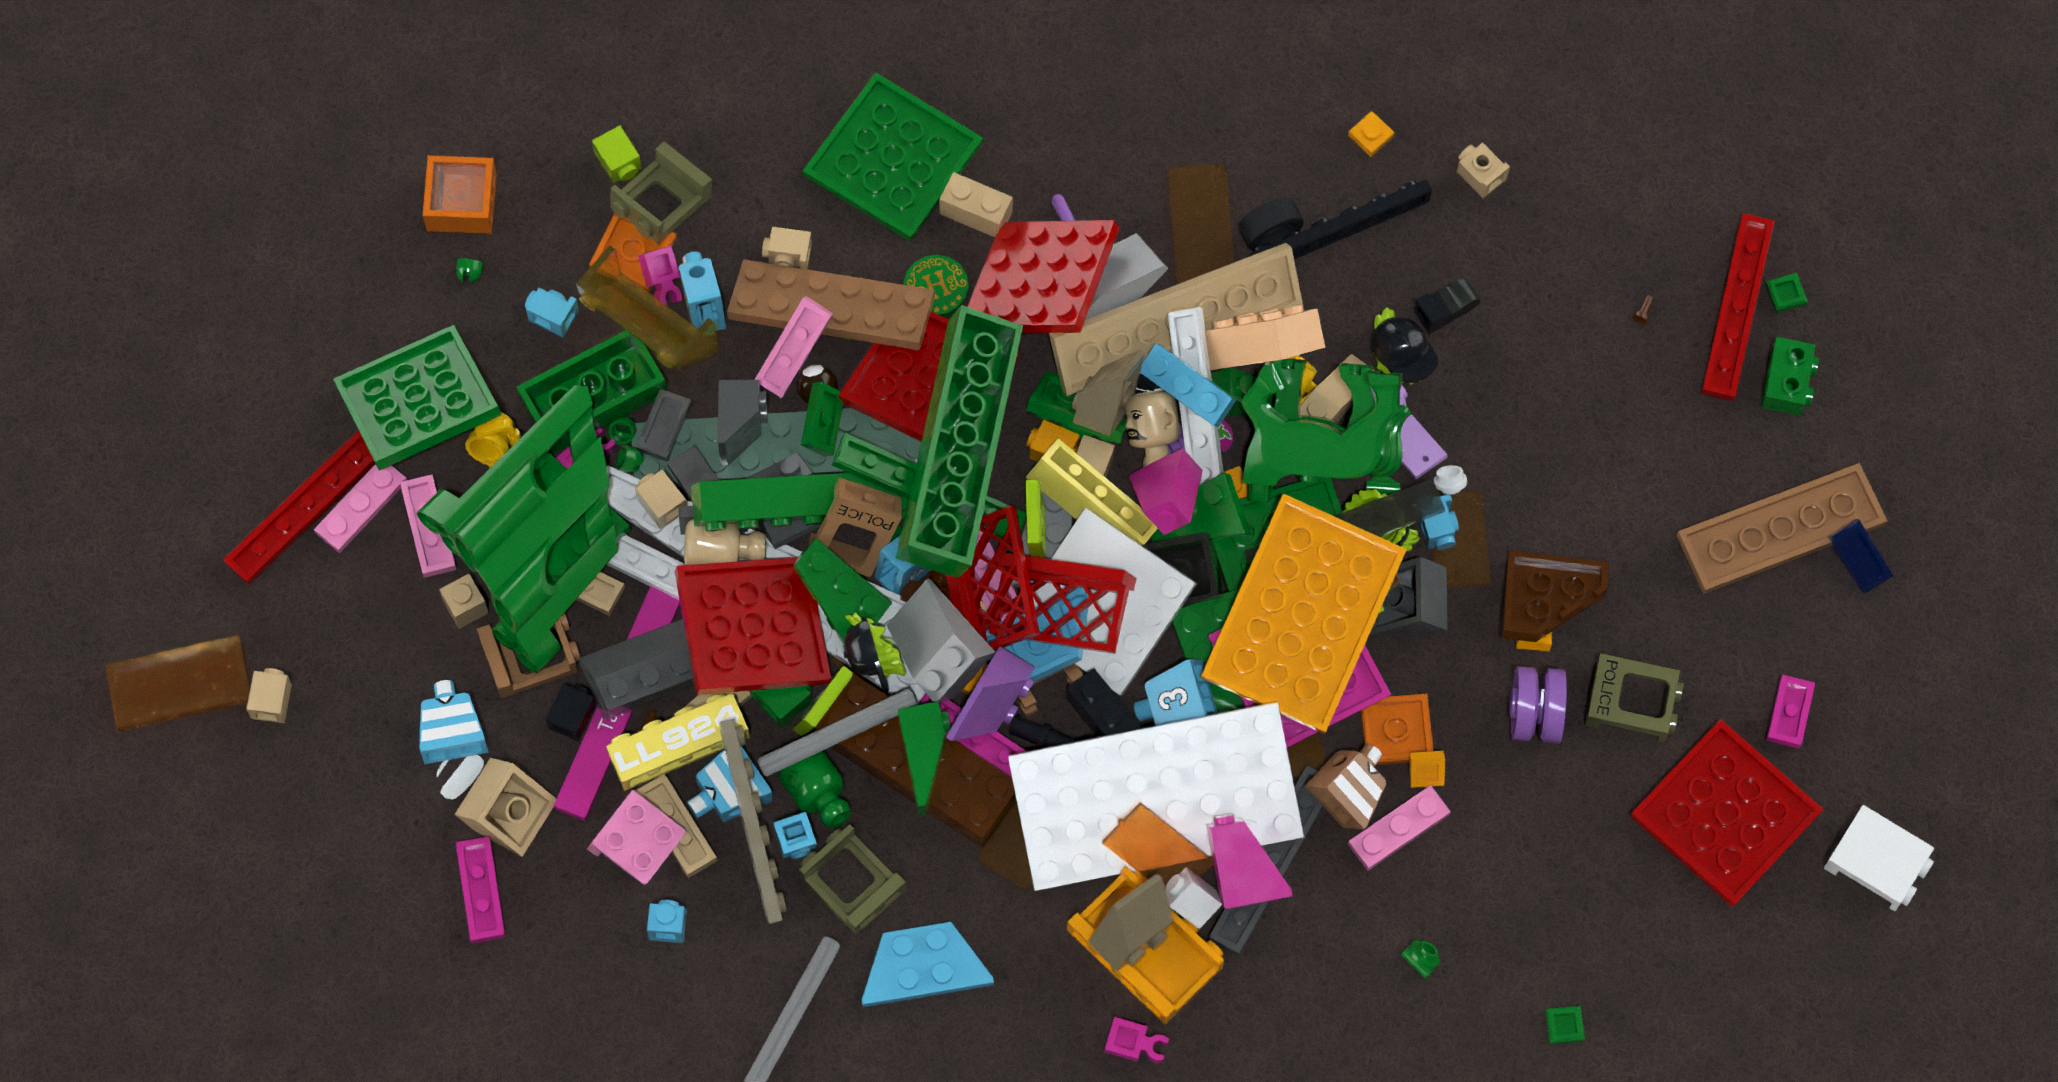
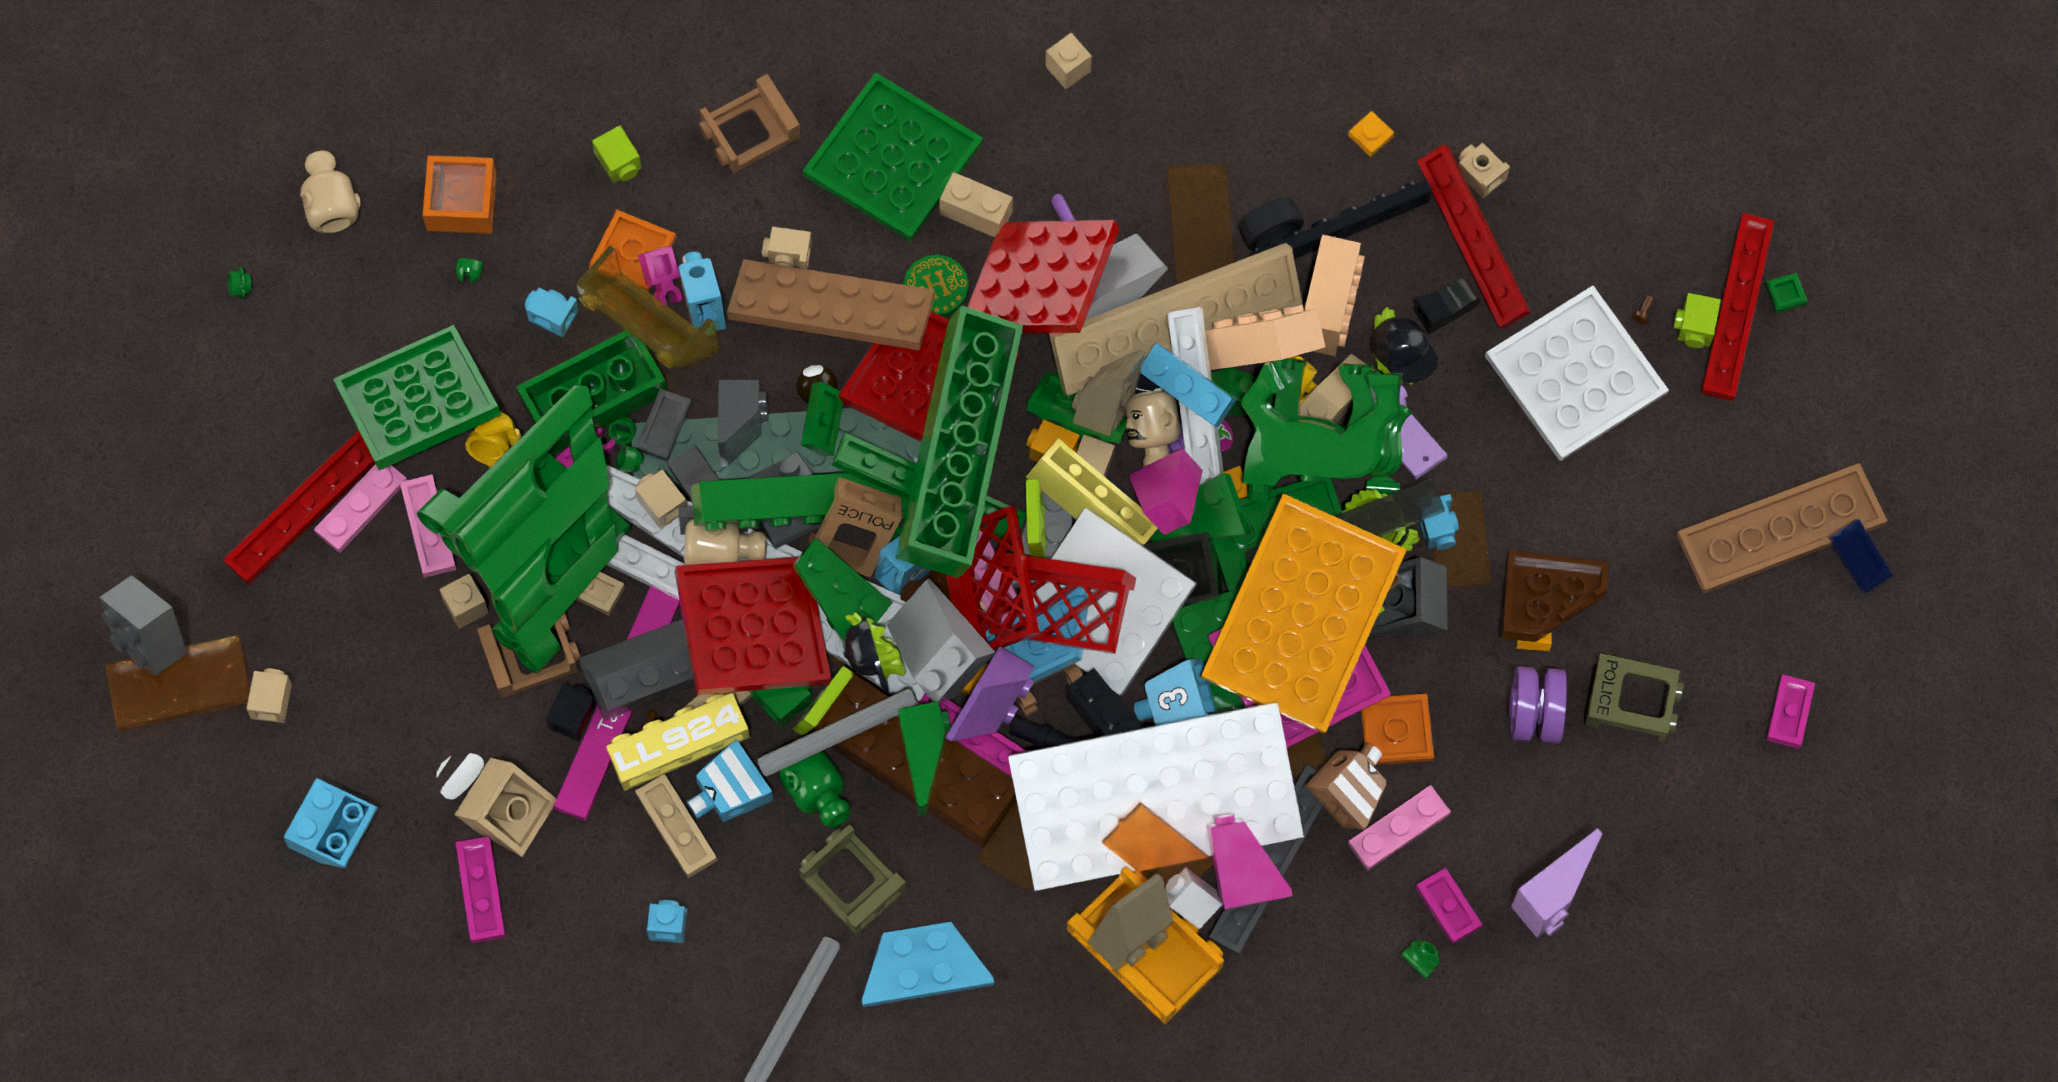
medium azure torso [420,680,488,764] -> none
bright pink bracket [587,790,686,885] -> none
olive window [610,141,712,244] -> none
dark tan plate [718,719,787,924] -> none
bright pink plate [755,296,834,398] -> none
medium azure brick [773,812,817,859] -> none
dark pink plate [1104,1017,1169,1063] -> none
light orange plate [1409,751,1445,788] -> none
white plate [1434,465,1467,494] -> none
green tile [1545,1006,1585,1045] -> none
red plate [1630,719,1824,908] -> none
green brick [1761,337,1819,416] -> none
white panel [1824,805,1934,911] -> none
none -> dark grey brick [99,575,187,676]
none -> green plate [228,267,251,300]
none -> medium azure slope [283,778,378,868]
none -> tan piece [300,151,360,234]
none -> medium nougat window [698,74,801,174]
none -> tan brick [1046,33,1092,89]
none -> light nougat brick [1305,235,1365,356]
none -> dark pink plate [1416,868,1482,945]
none -> red plate [1417,144,1531,329]
none -> white plate [1484,286,1669,461]
none -> lavender slope [1511,829,1602,938]
none -> lime brick [1673,293,1721,348]

